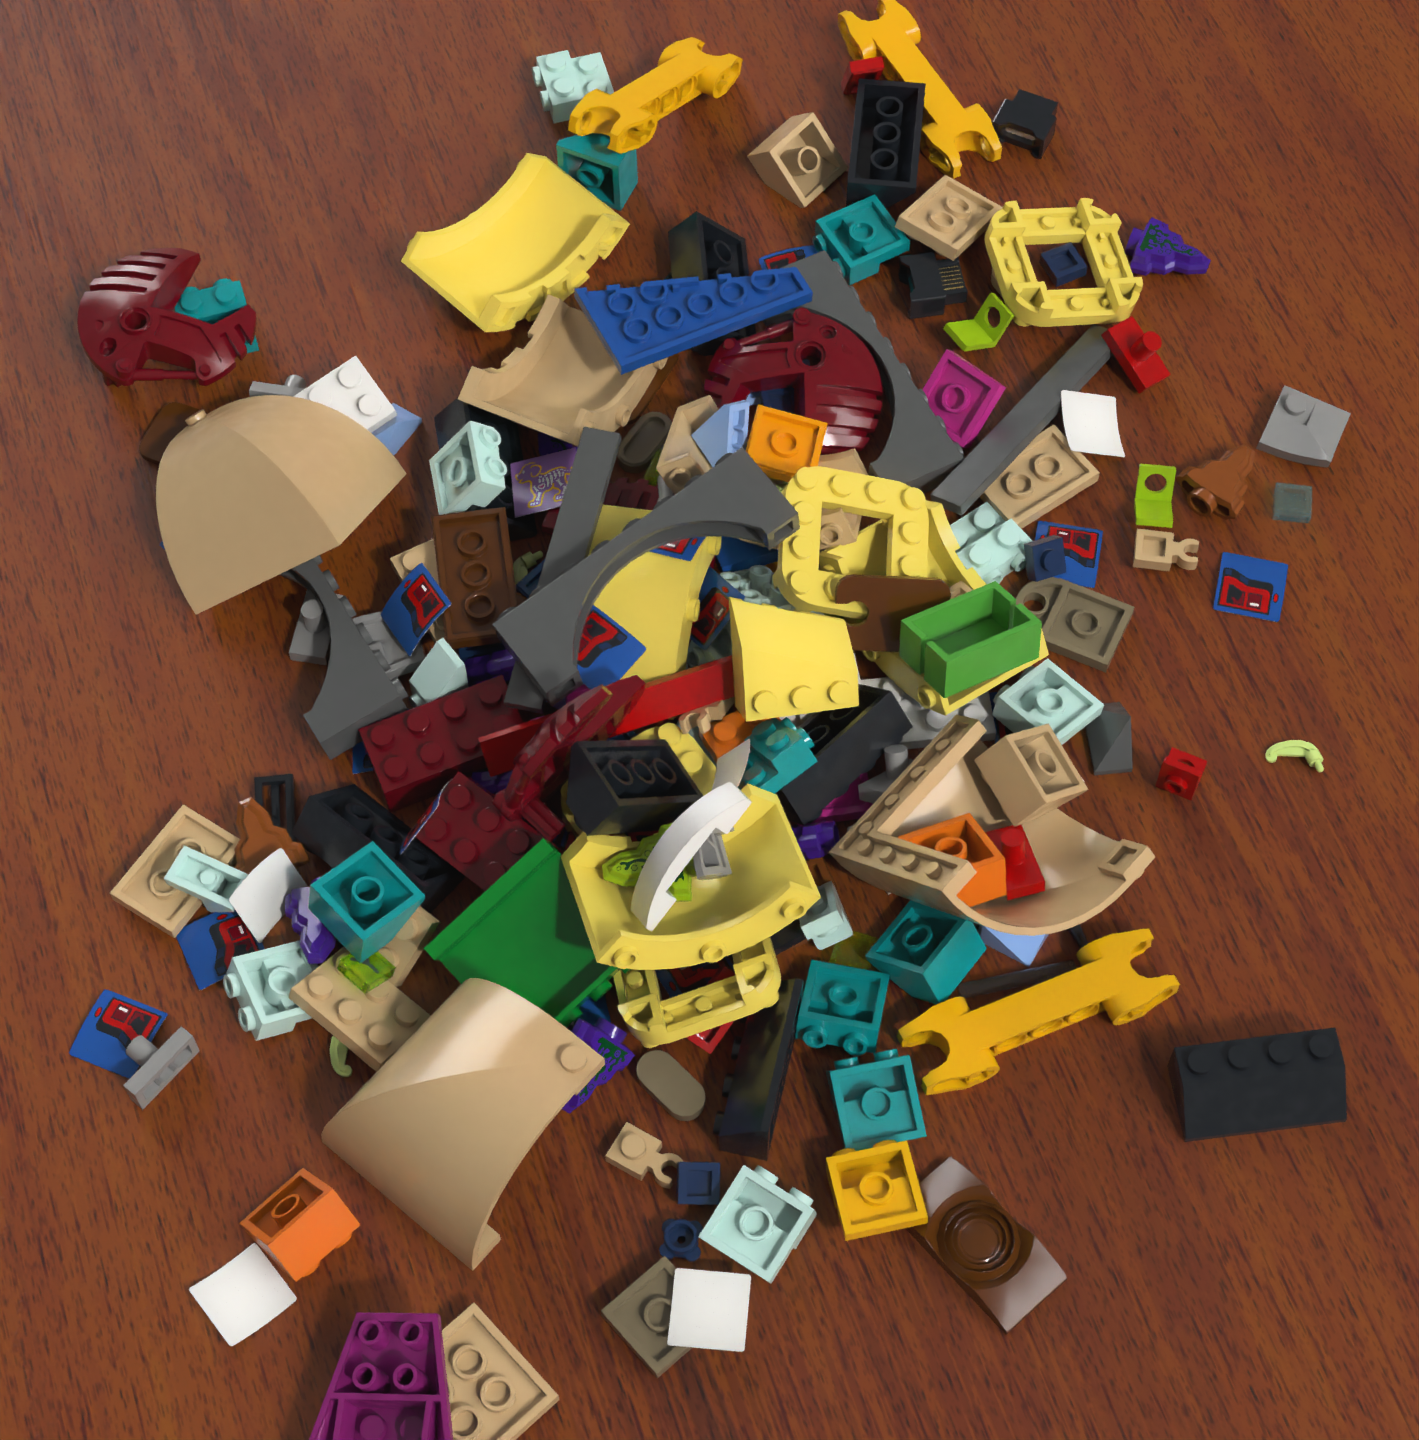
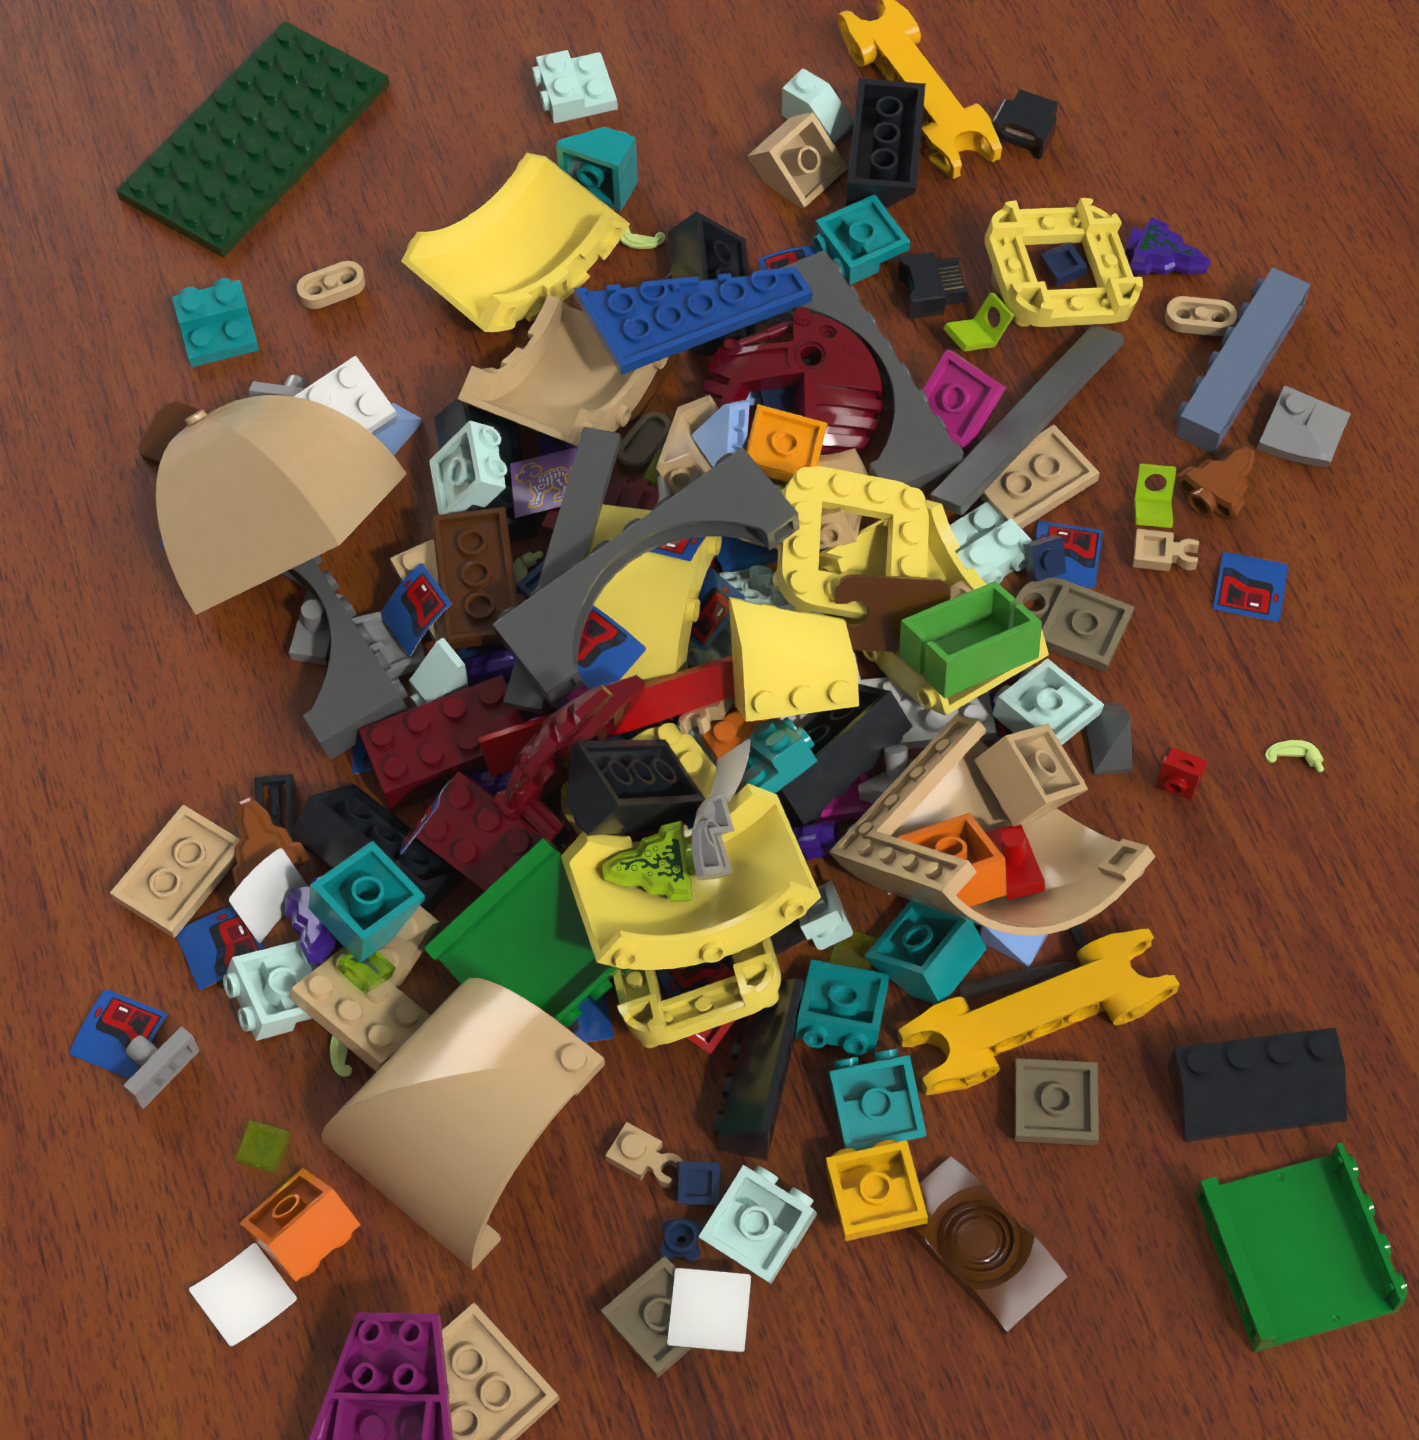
dark red piece [77,248,257,387] -> none
light aqua slope [164,845,249,912] -> none
dark purple rock [562,1016,635,1114] -> none
yellow piece [568,37,743,154] -> none
white slope [631,781,752,932] -> none
dark tan tile [636,1050,706,1121] -> none
red tile [841,56,884,95] -> none
tan plate [895,175,1003,261] -> none
white sticker [1061,390,1125,457] -> none
red tile [1101,316,1171,394] -> none
clear light blue tile [1273,482,1312,523] -> none
none -> dark green plate [116,21,389,258]
none -> clear neon green tile [236,1121,290,1174]
none -> tan plate [297,261,365,309]
none -> yellowish green piece [620,227,665,249]
none -> light aqua slope [782,68,854,146]
none -> dark tan plate [1014,1058,1099,1146]
none -> tan plate [1165,296,1237,336]
none -> sand blue brick [1174,267,1311,454]
none -> green panel [1194,1142,1407,1352]

